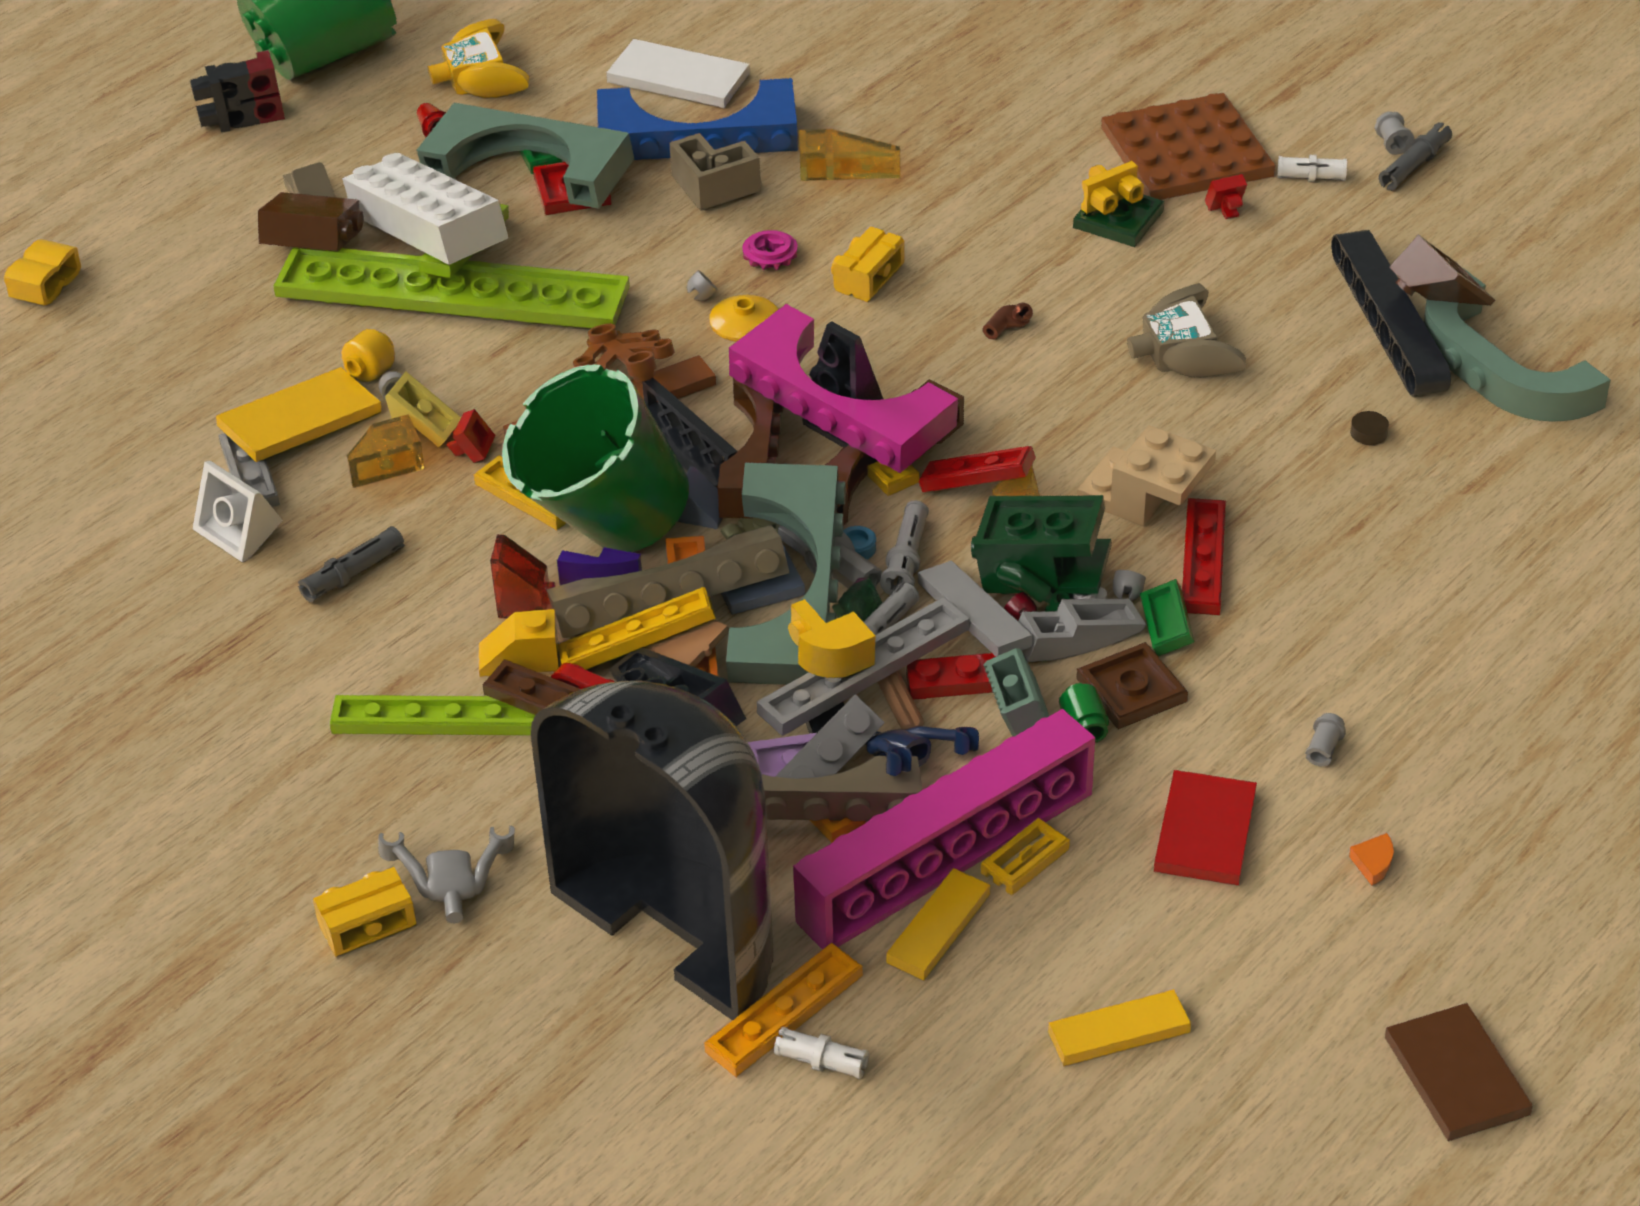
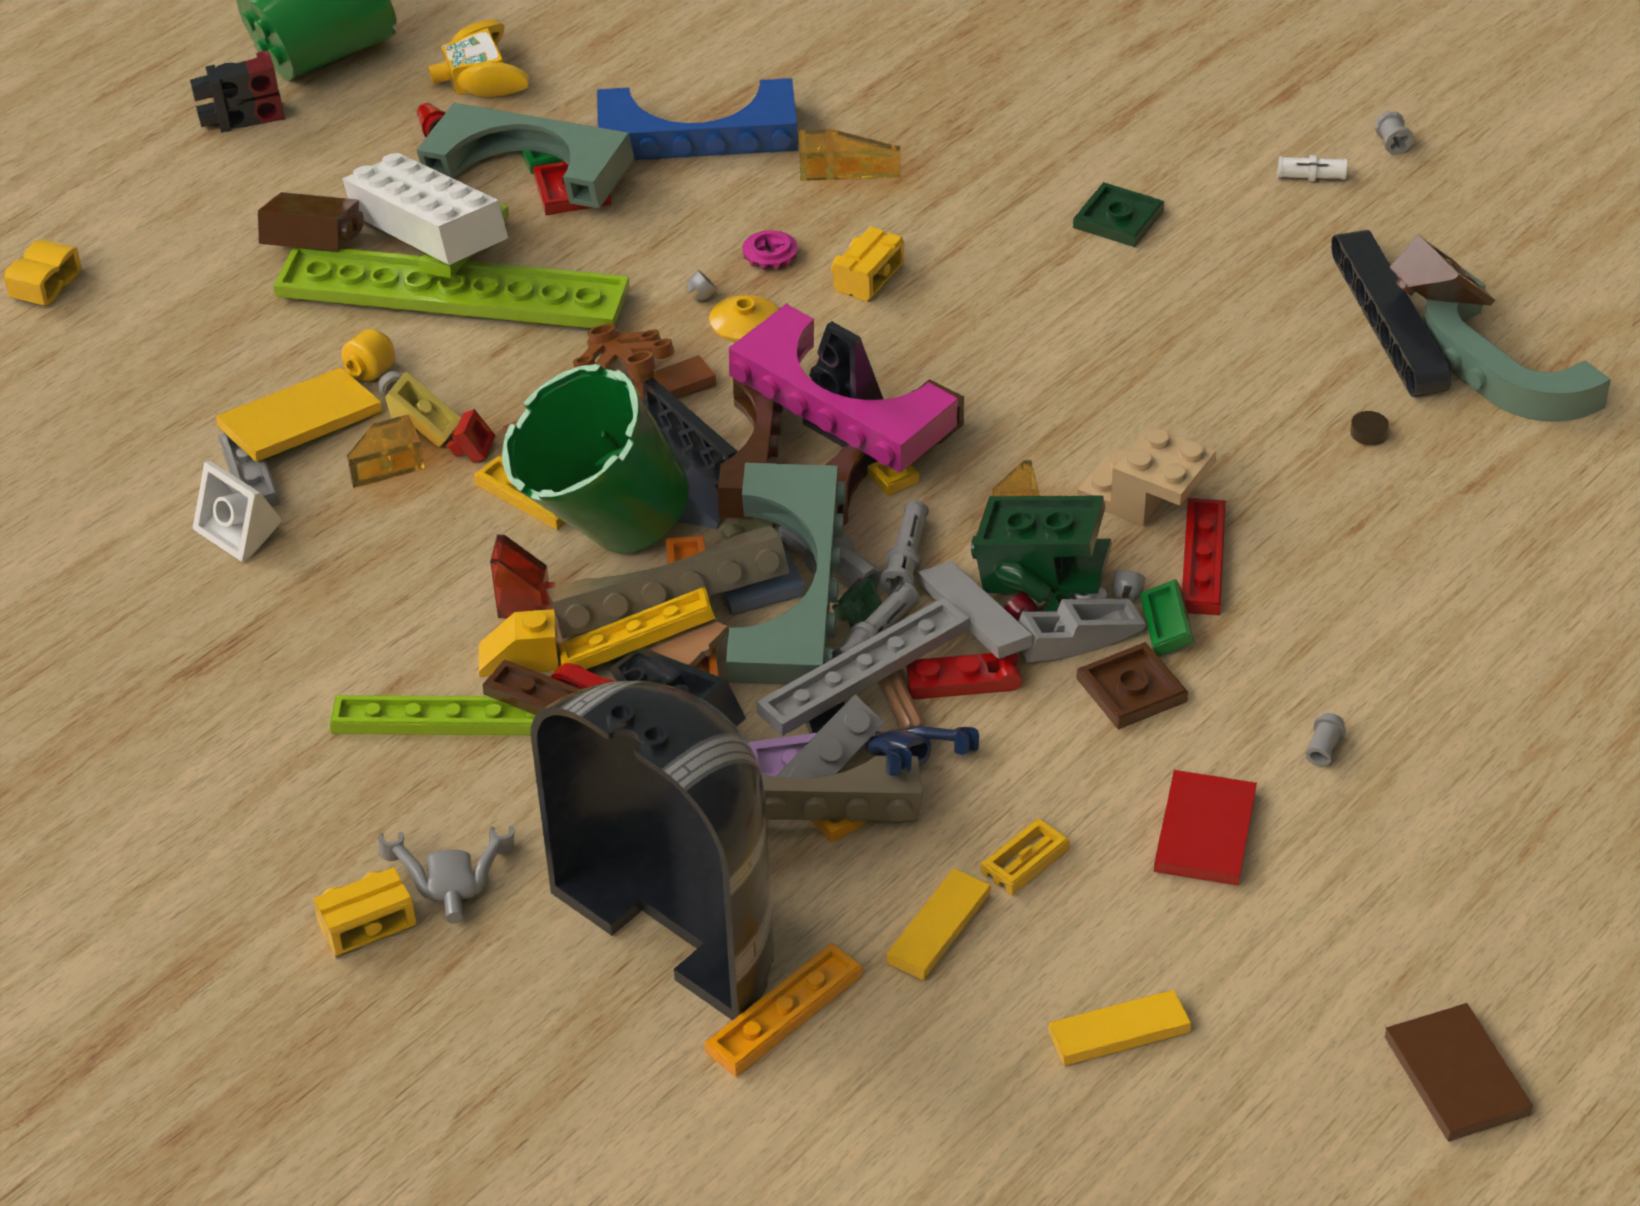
dark tan slope [283,162,335,197] -> none
dark grey pin [298,526,405,602] -> none
dark purple slope [557,547,642,585] -> none
white tile [606,39,750,108] -> none
dark tan brick [669,133,761,210] -> none
white pin [774,1027,869,1079] -> none
yellow brick [788,599,876,678] -> none
dark pink brick [793,709,1095,949] -> none
dark azure tile [843,526,876,560] -> none
red tile [918,446,1036,492] -> none
copper arm [983,302,1033,339] -> none
sand green brick [983,648,1049,736] -> none
green brick [1059,683,1109,743] -> none
yellow hips [1081,161,1144,215] -> none
dark orange plate [1101,92,1276,200] -> none
dark tan torso [1127,283,1246,377] -> none
red tile [1204,174,1247,219] -> none
orange tile [1349,833,1394,886] -> none
dark grey pin [1378,122,1452,191] -> none

